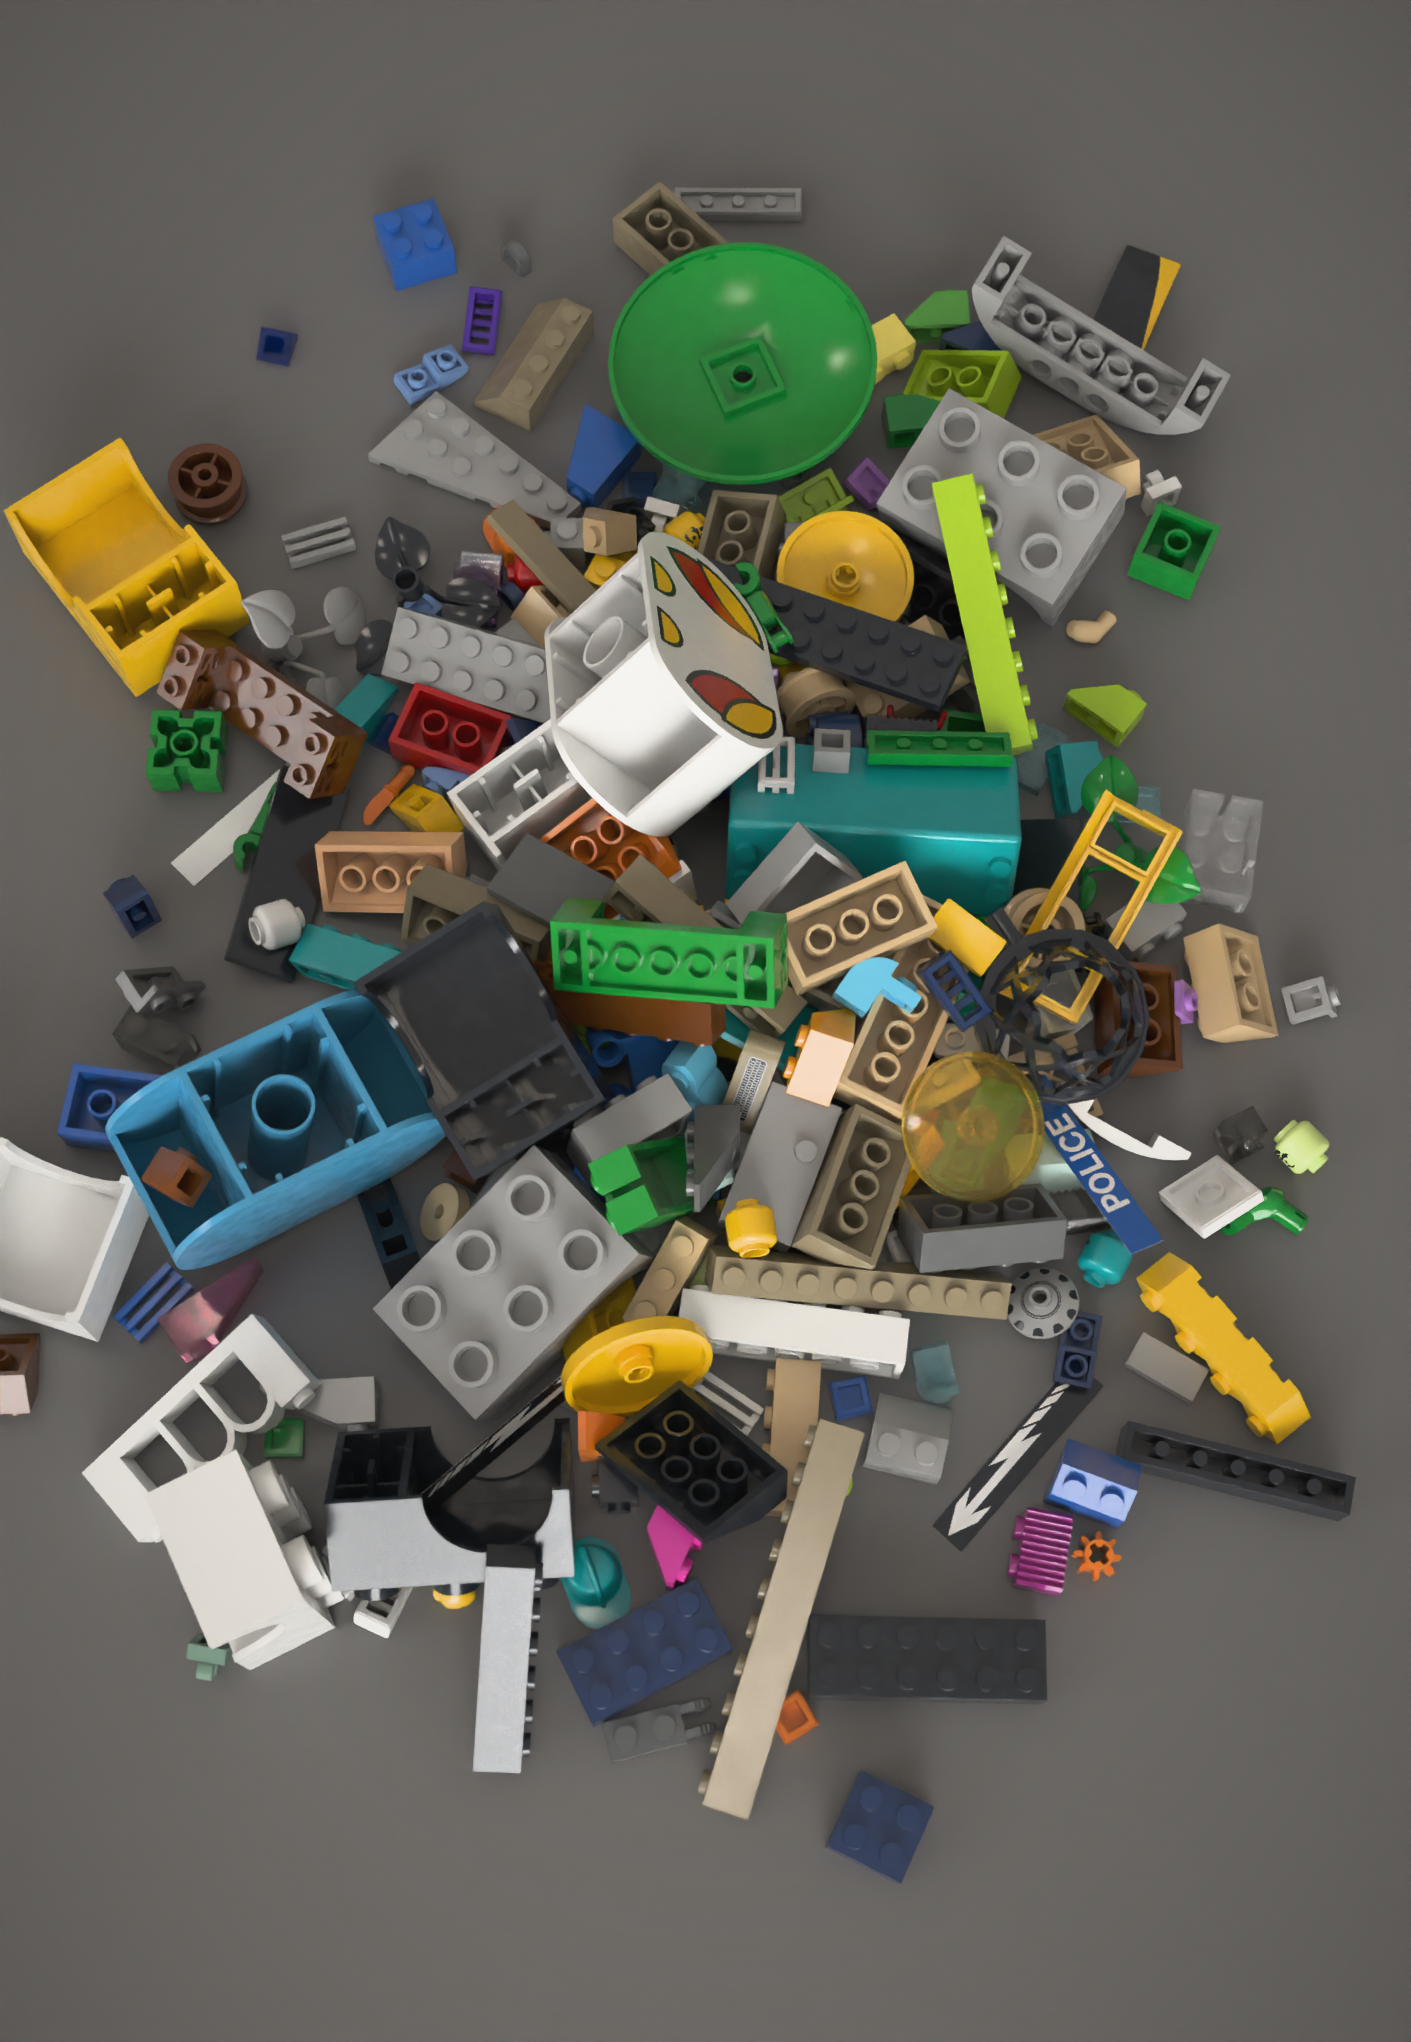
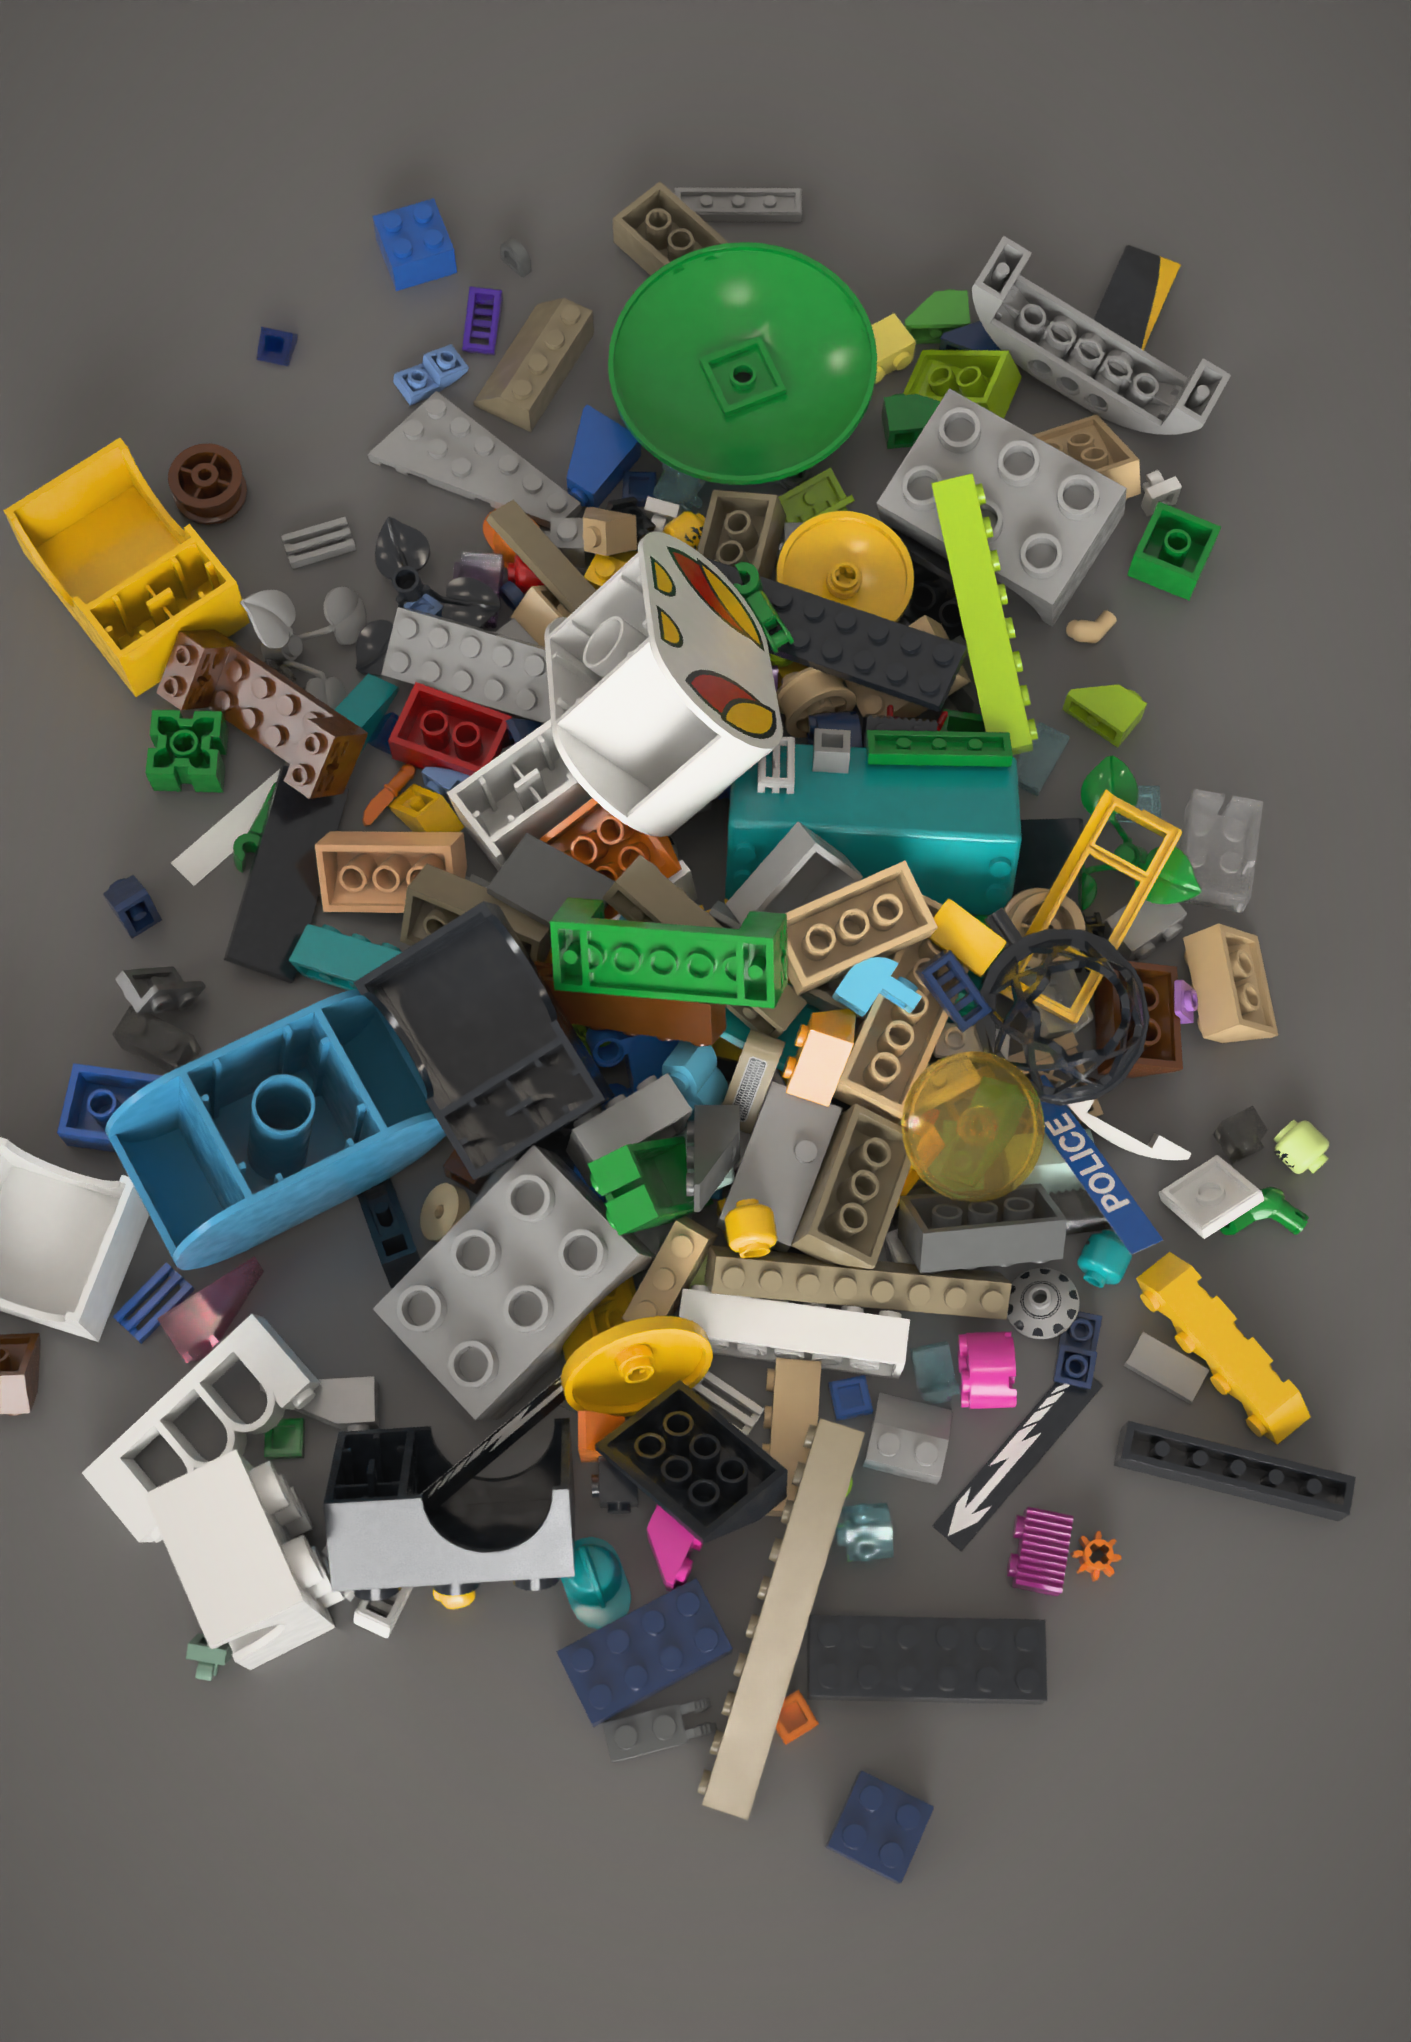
dark orange brick [141,1147,213,1208] -> none
white head [248,899,305,950] -> none
brick [473,1544,543,1773] -> none
medium lavender bracket [842,457,890,511] -> none
blue slope [1043,1438,1142,1529] -> none
teal slope [1045,741,1103,819] -> none
light grey bracket [1281,976,1341,1025] -> none
none -> clear light blue brick [835,1503,894,1562]
none -> dark pink brick [957,1331,1017,1409]

